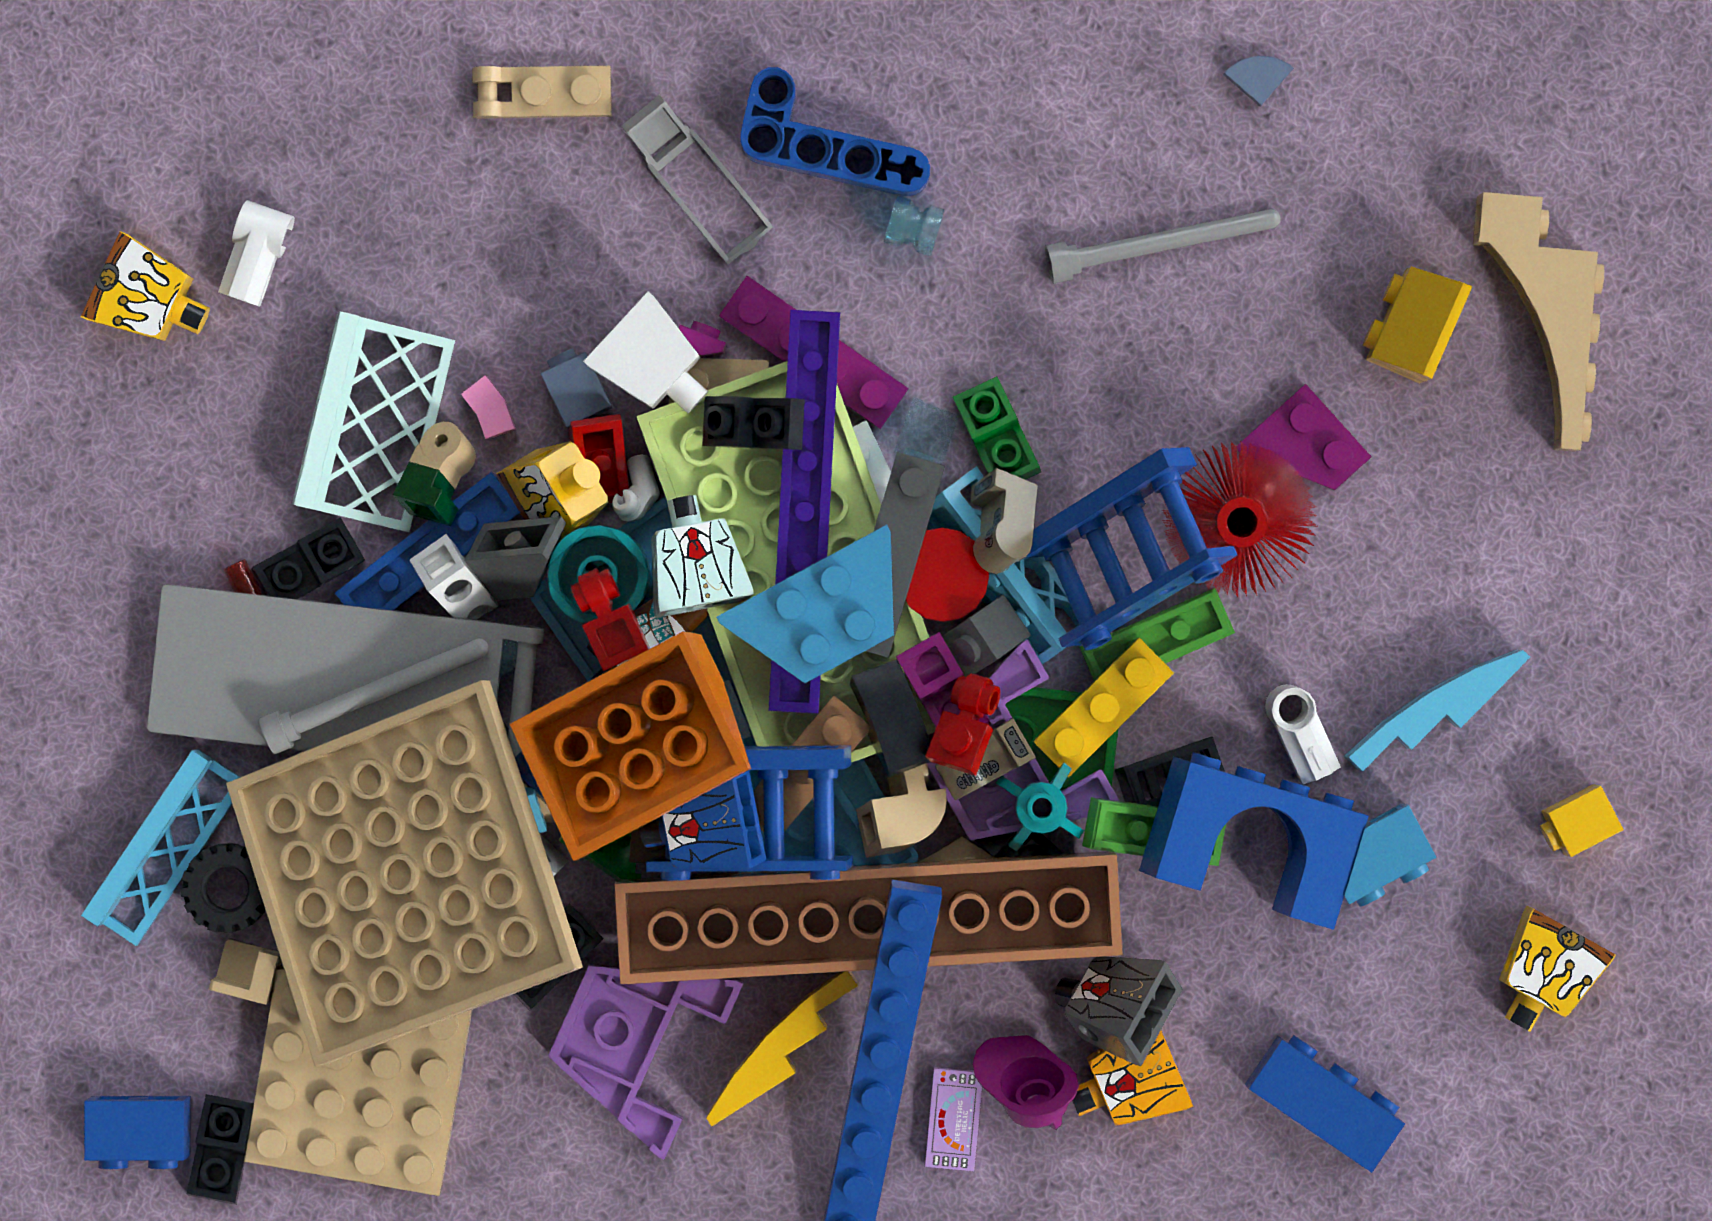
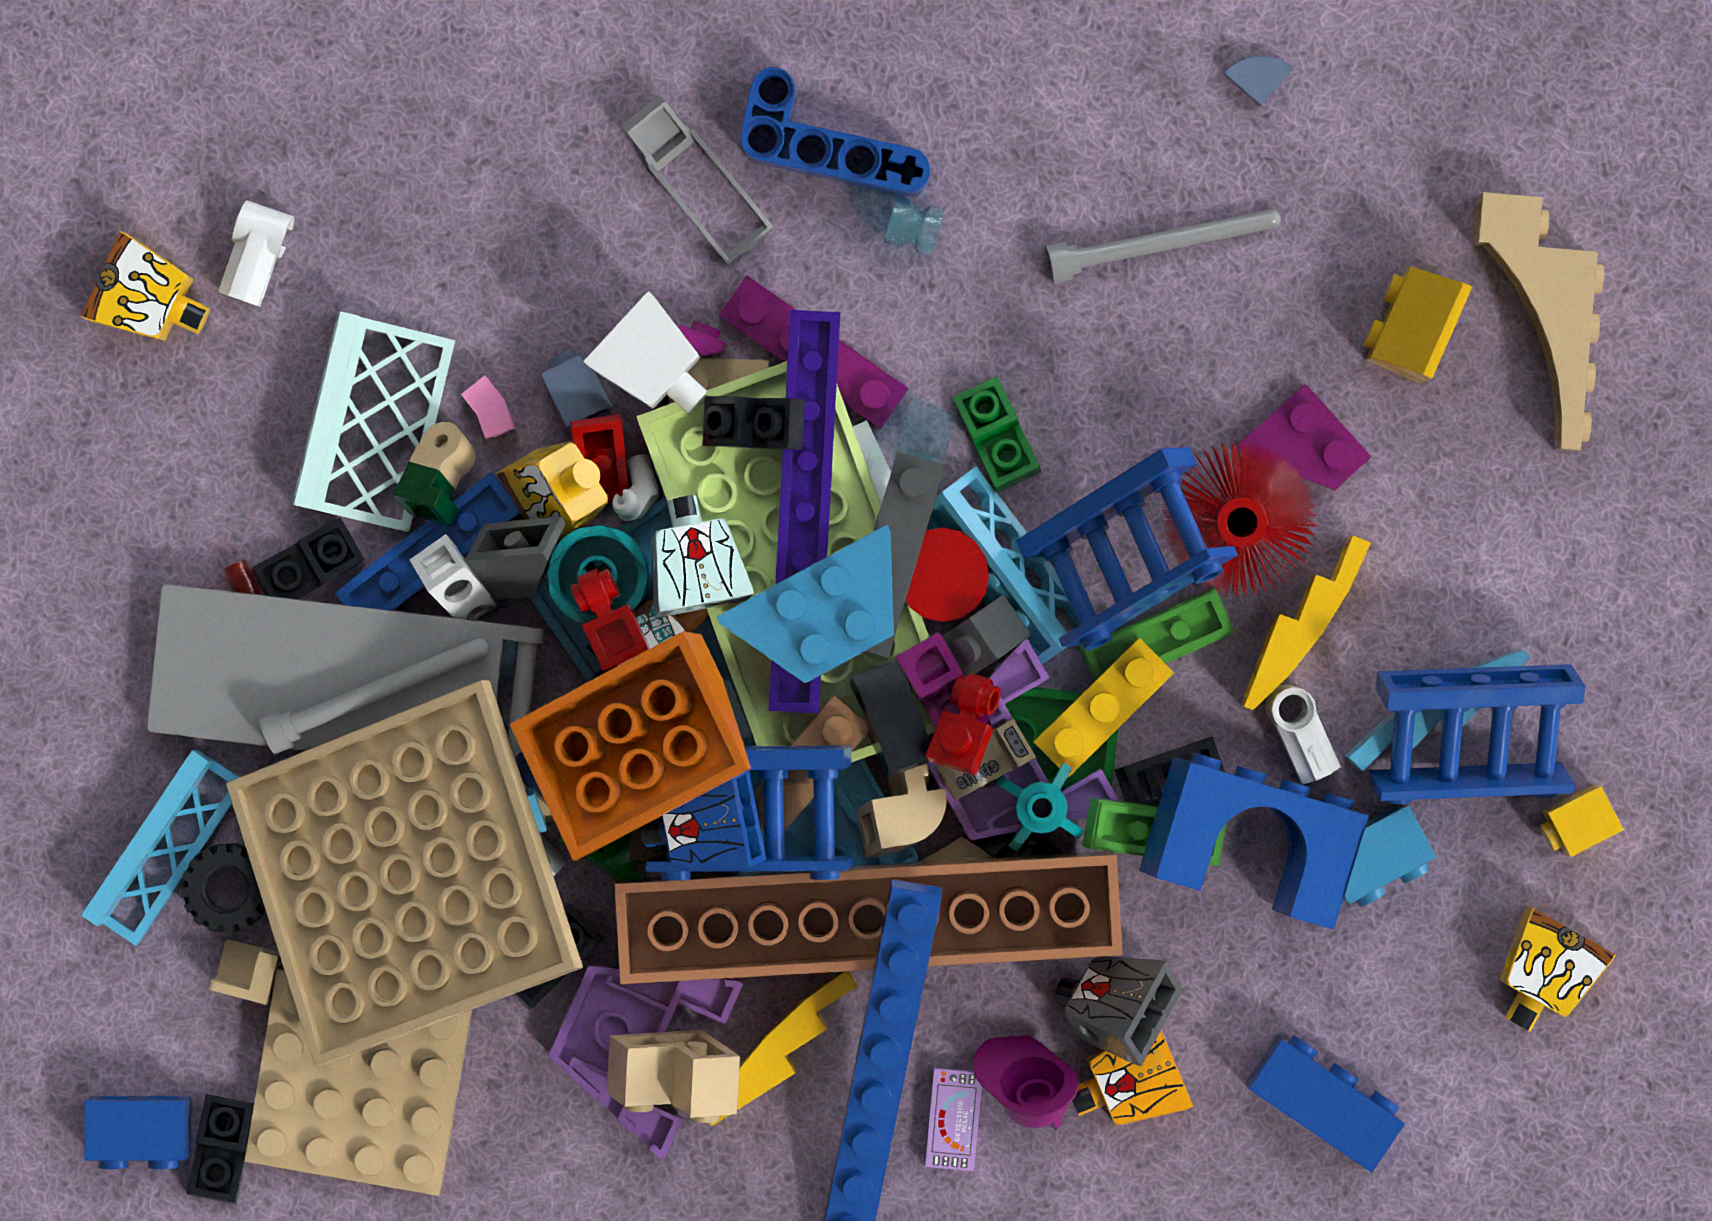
tan plate [472,66,612,119] -> none
dark tan leg [970,468,1038,574] -> none
none -> tan brick [607,1030,740,1123]
none -> yellow slope [1240,535,1371,710]
none -> blue fence [1369,664,1585,805]

